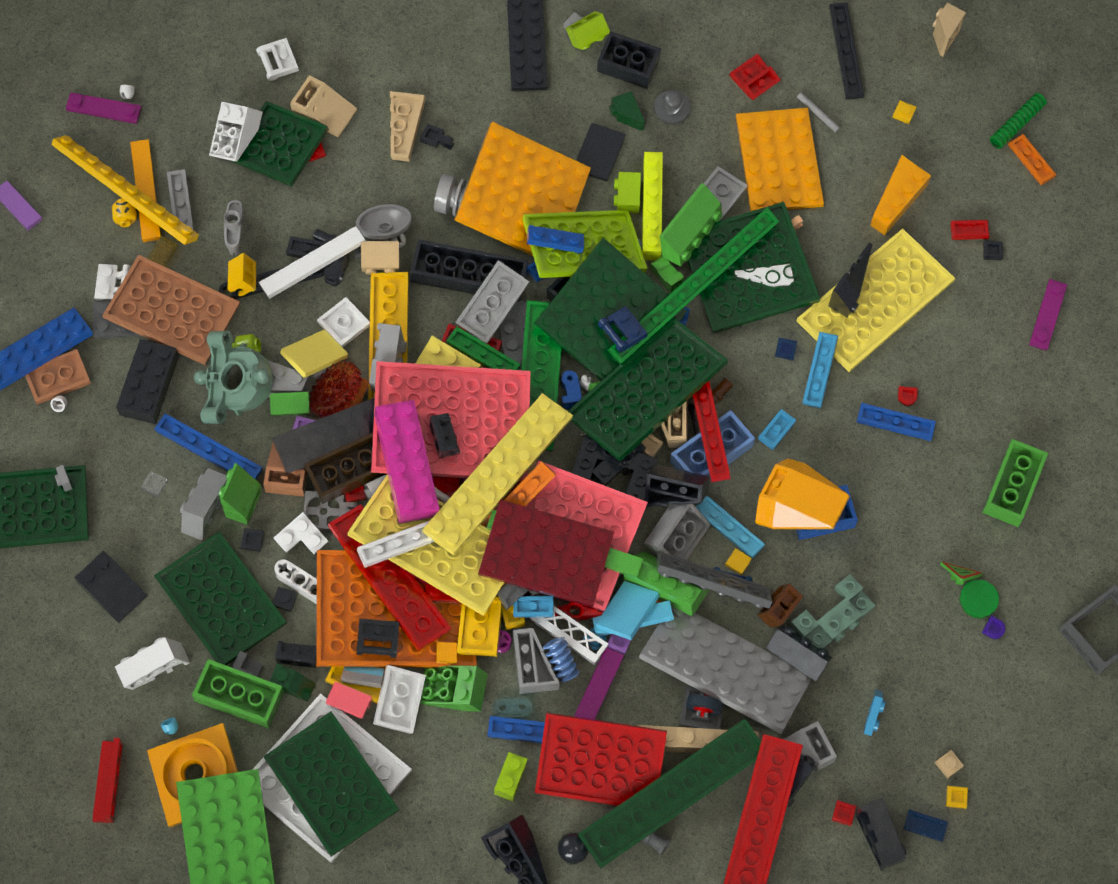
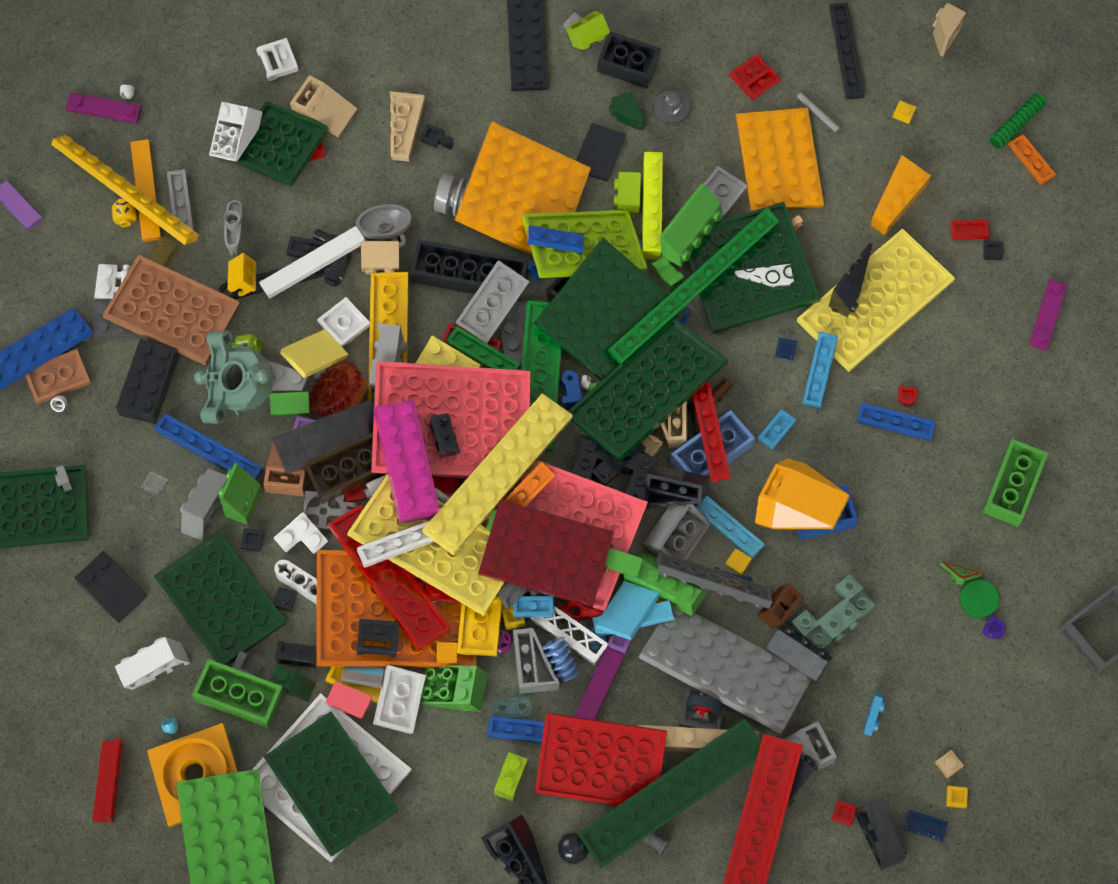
dark blue plate [598,306,648,353] -> none

